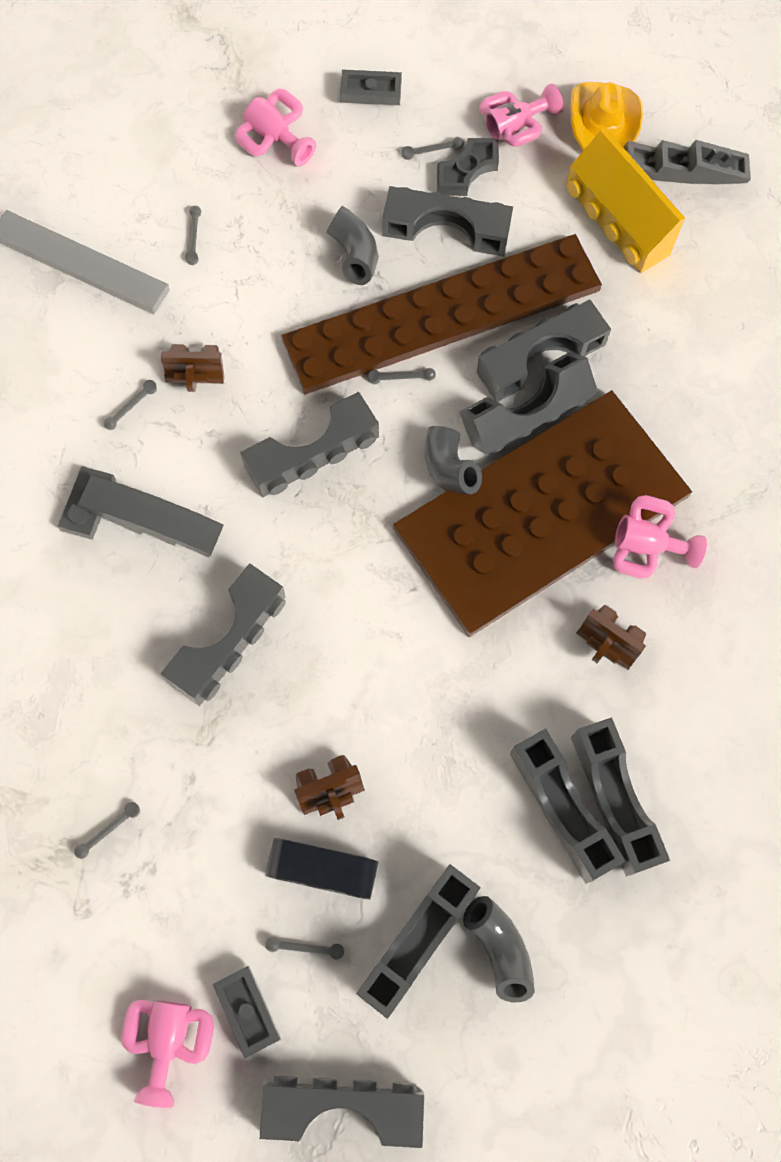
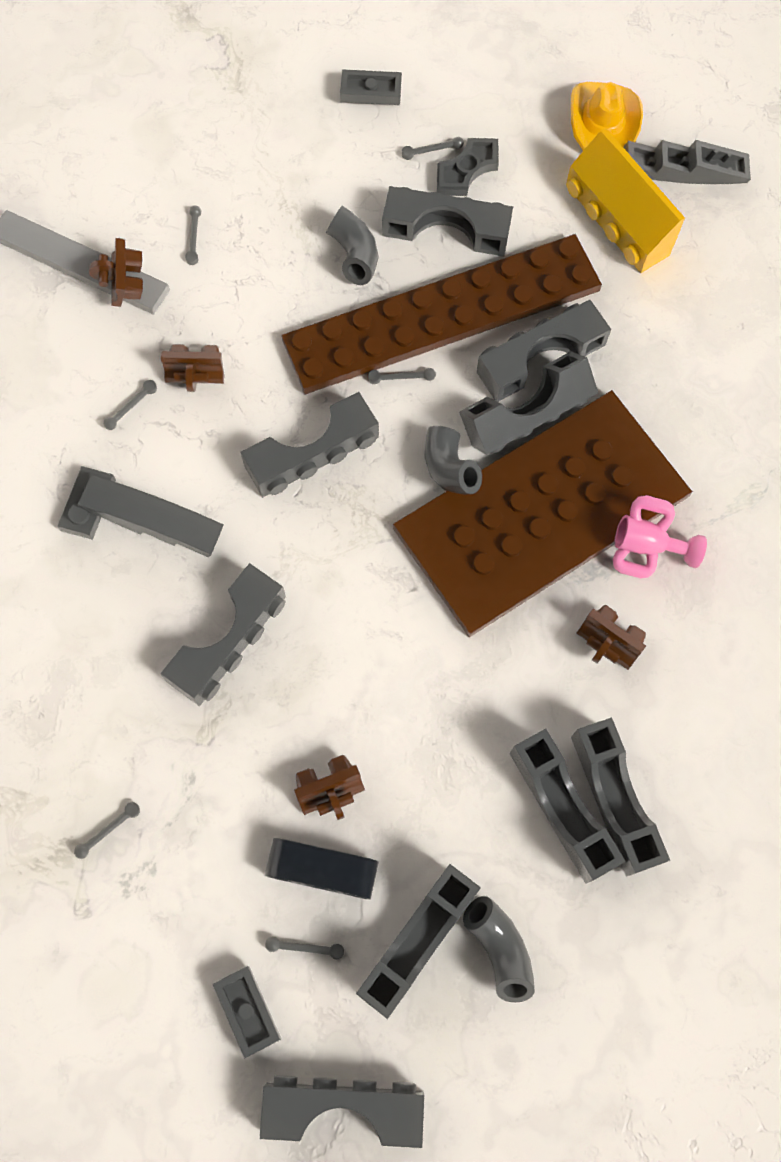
bright pink piece [121,999,214,1108] -> none
bright pink piece [234,88,316,166] -> none
bright pink piece [480,84,563,147] -> none
none -> reddish brown hips [89,238,143,307]

